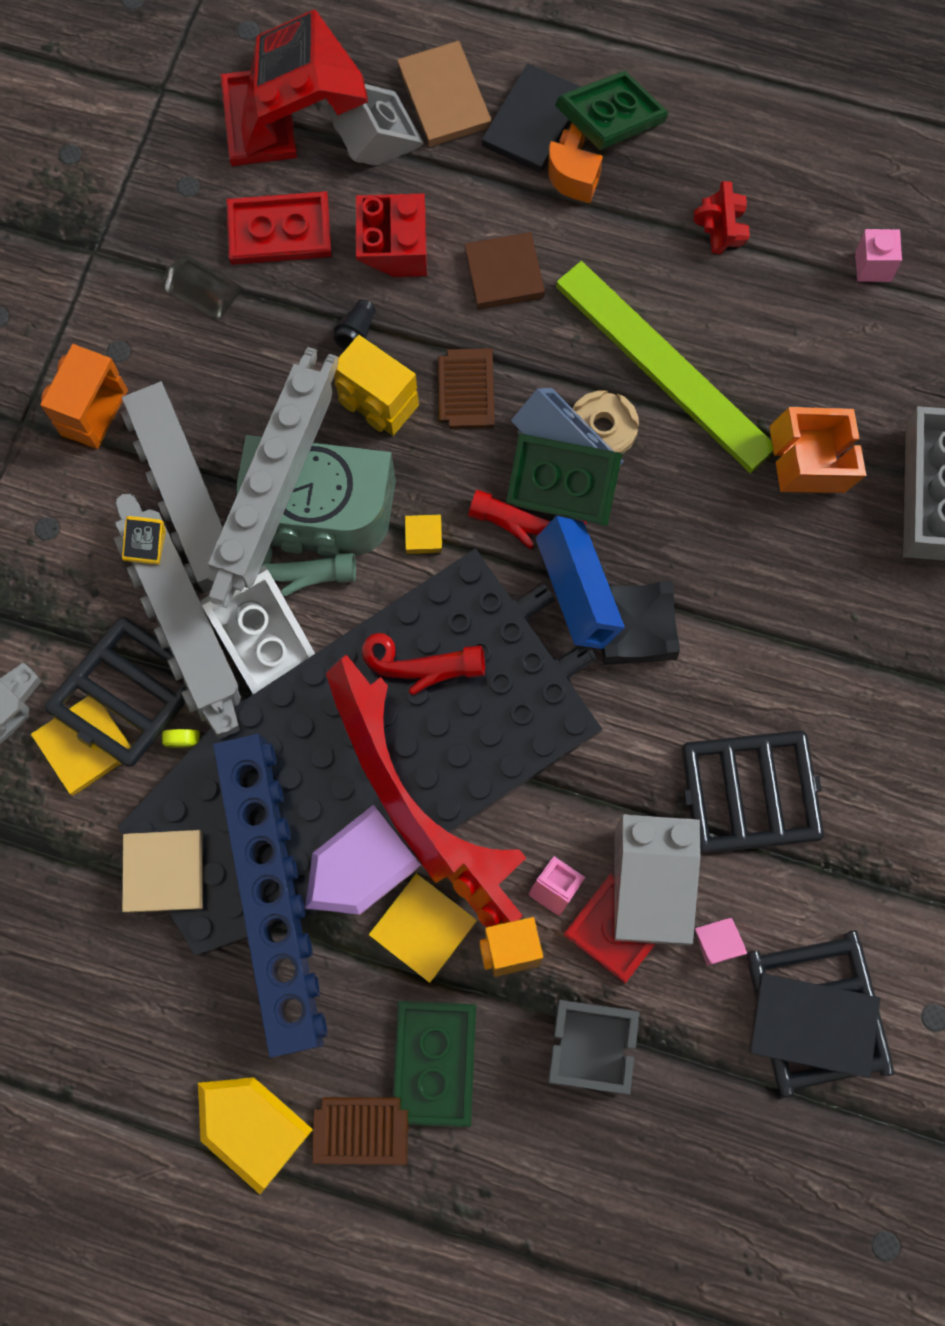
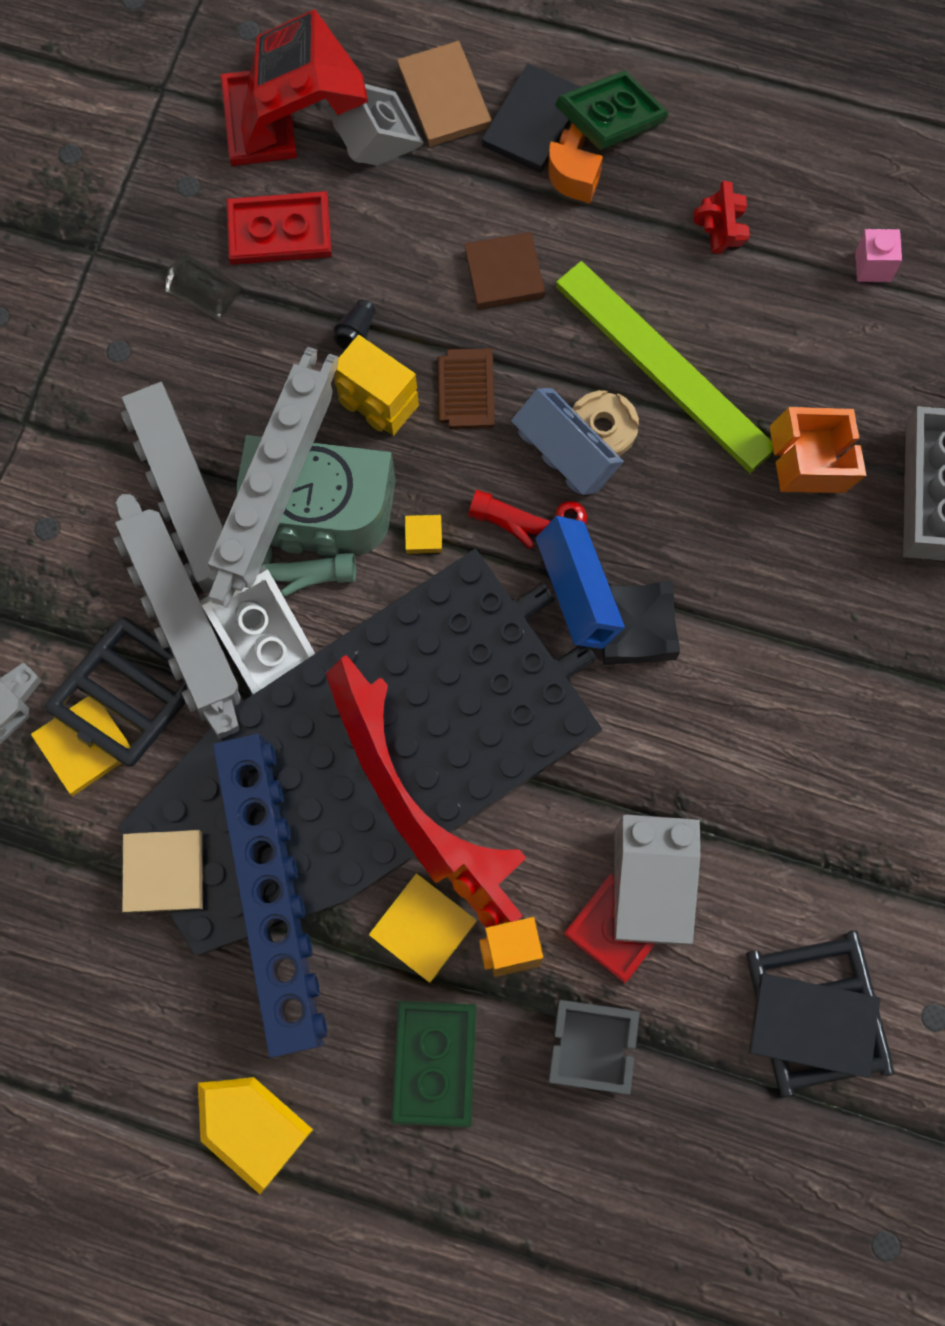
orange piece [40,344,128,449] -> none
slope [122,516,166,565] -> none
neon yellow tile [162,729,200,748] -> none
lavender tile [305,805,422,915] -> none
reddish brown window [312,1097,408,1165] -> none
red slope [356,193,427,277] -> none
red plant [362,633,485,695] -> none
dark green tile [506,433,623,526] -> none
bright pink slope [529,856,586,916] -> none
black bar [682,730,824,854] -> none
bright pink slope [694,917,747,966] -> none

